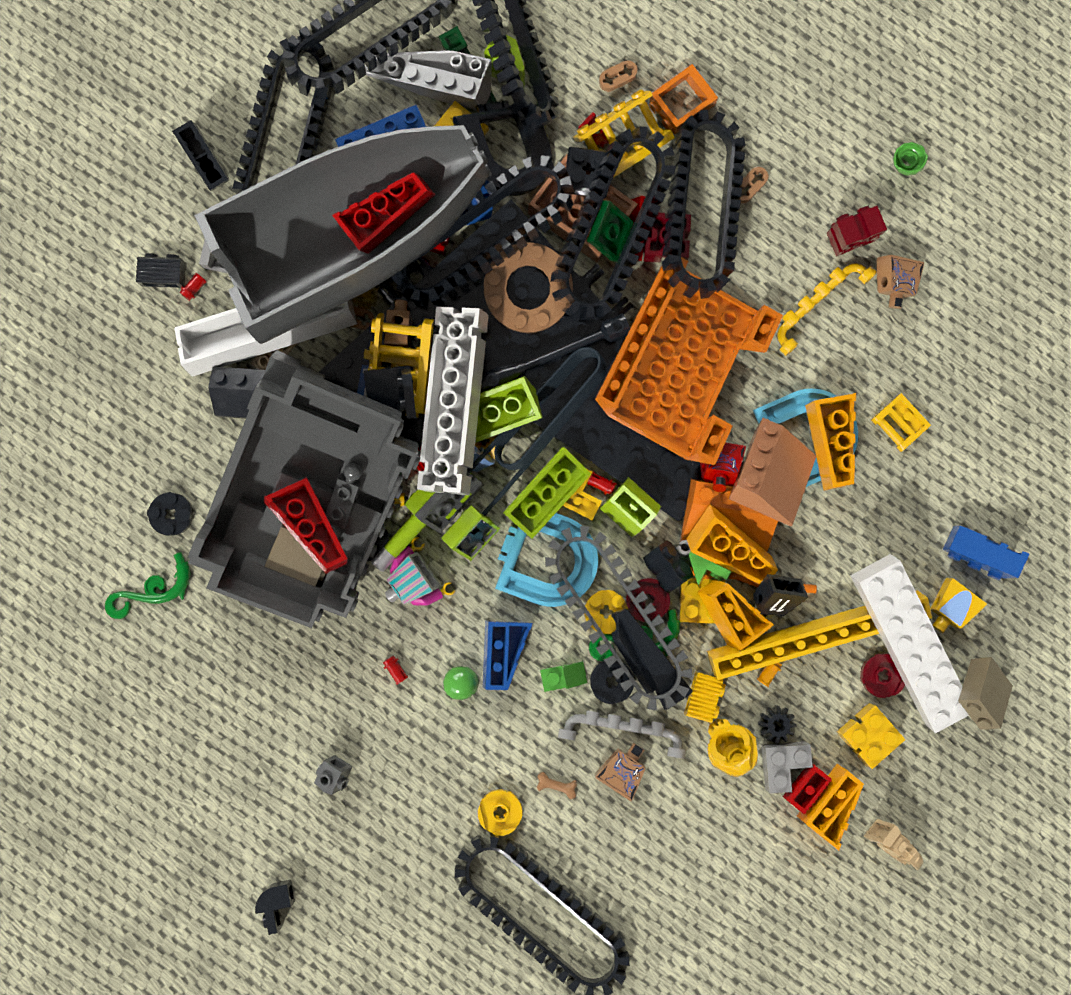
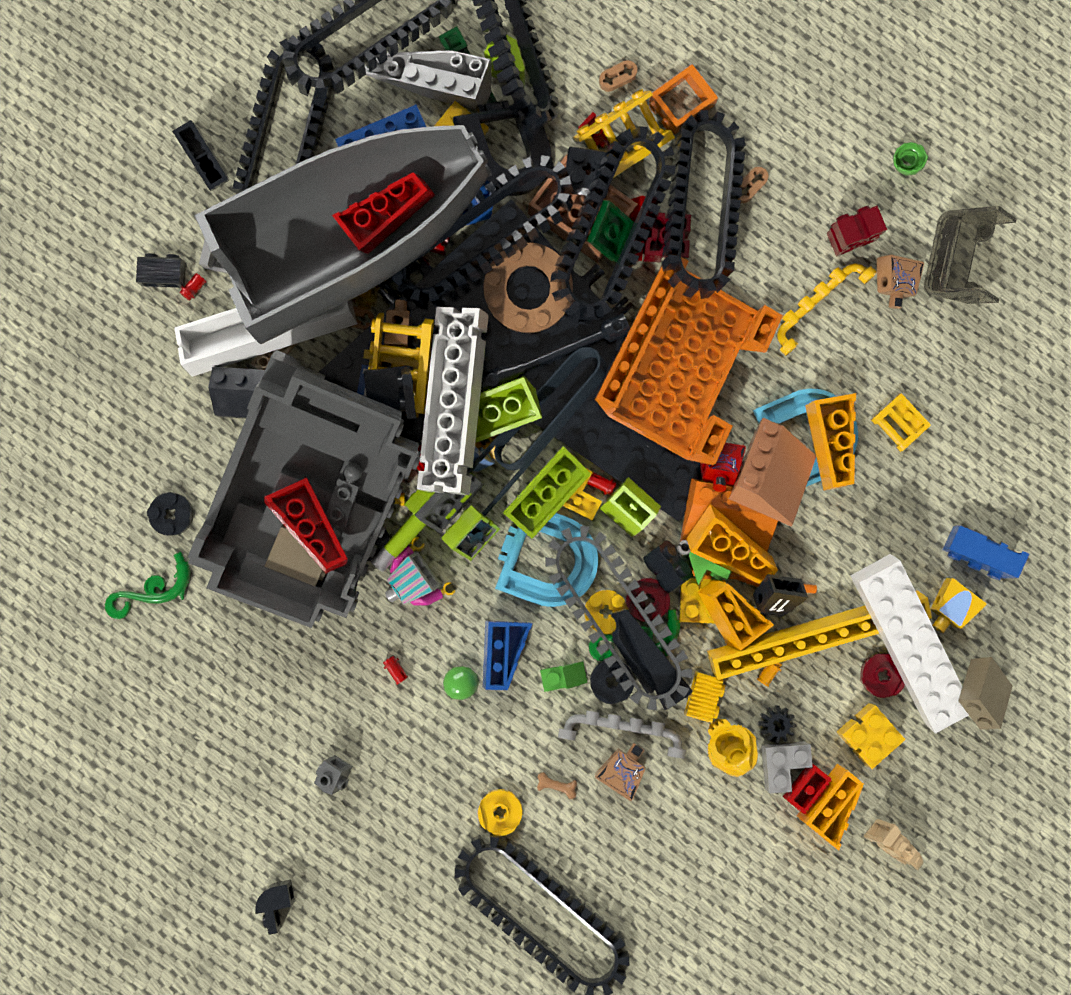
none -> clear smoke windscreen [924,206,1017,304]

